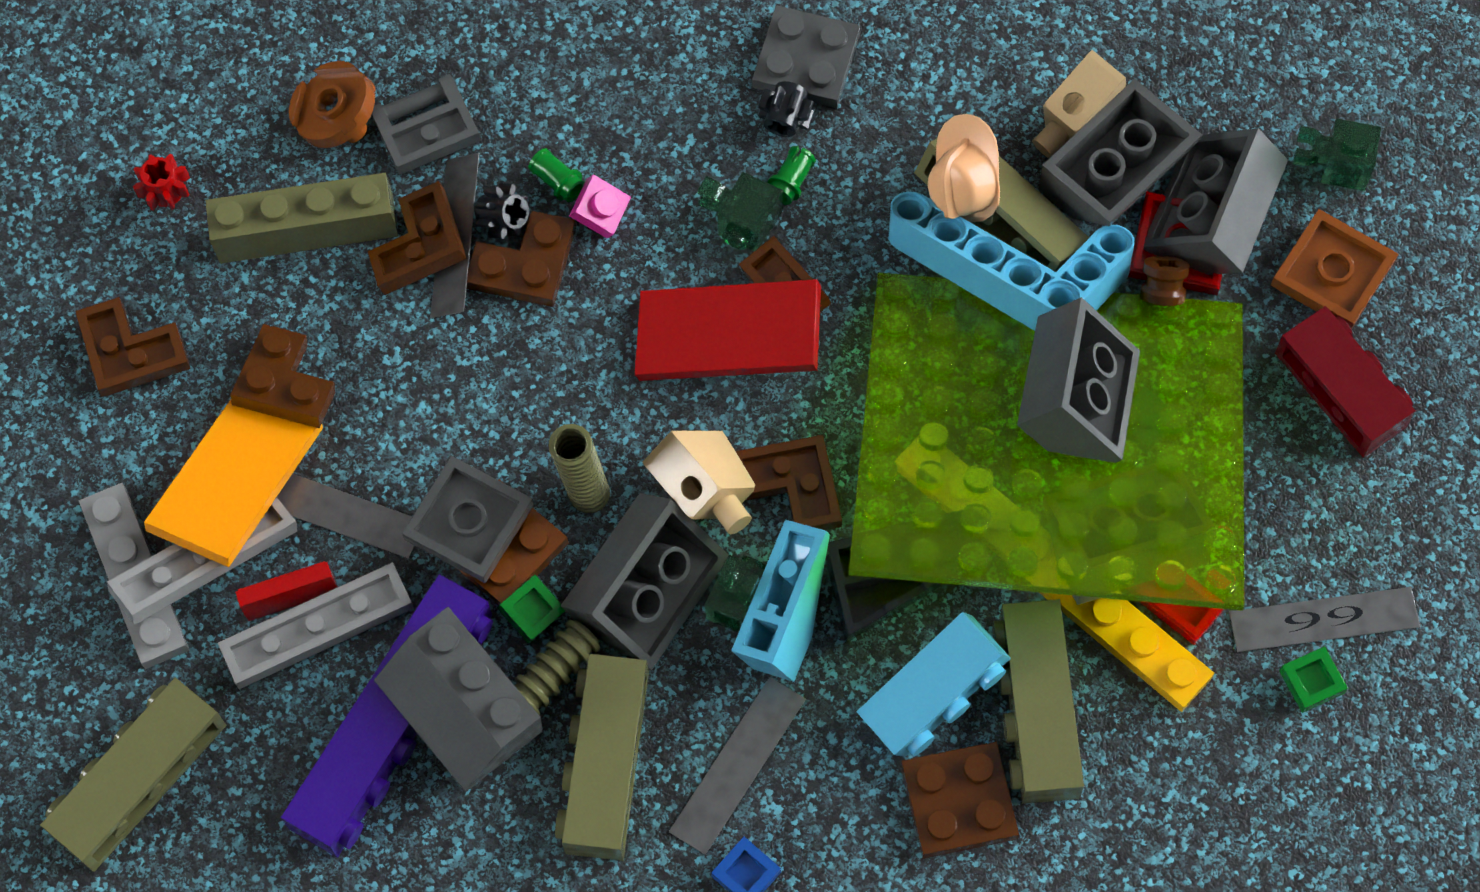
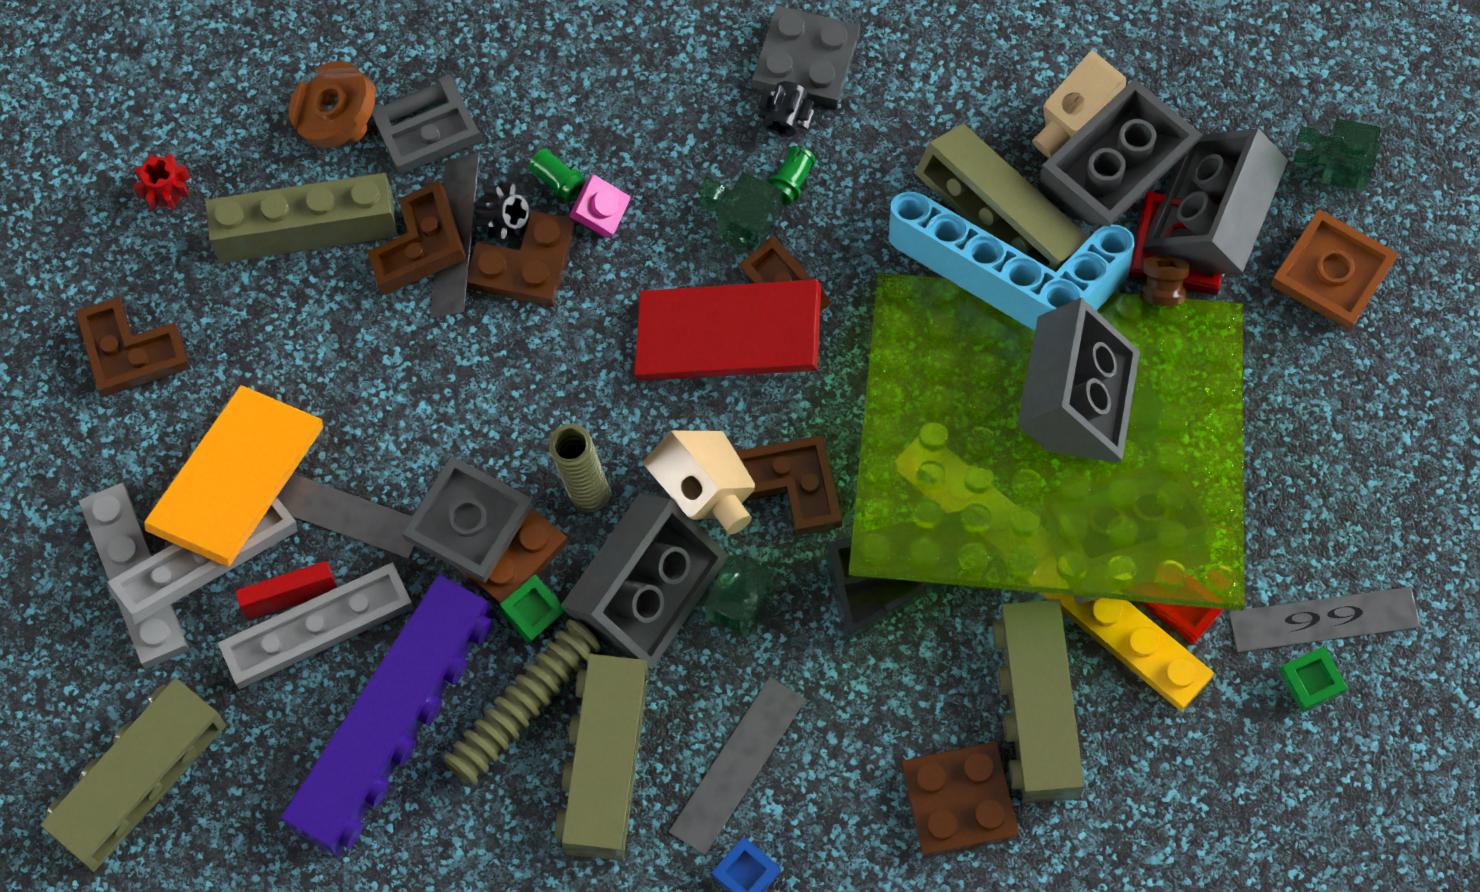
reddish brown plate [230,324,335,428] -> none
dark grey slope [374,607,542,792] -> none
medium azure slope [731,519,830,682] -> none
medium azure brick [856,612,1011,757] -> none
light nougat piece [928,114,1000,223] -> none
dark red brick [1275,306,1416,458] -> none

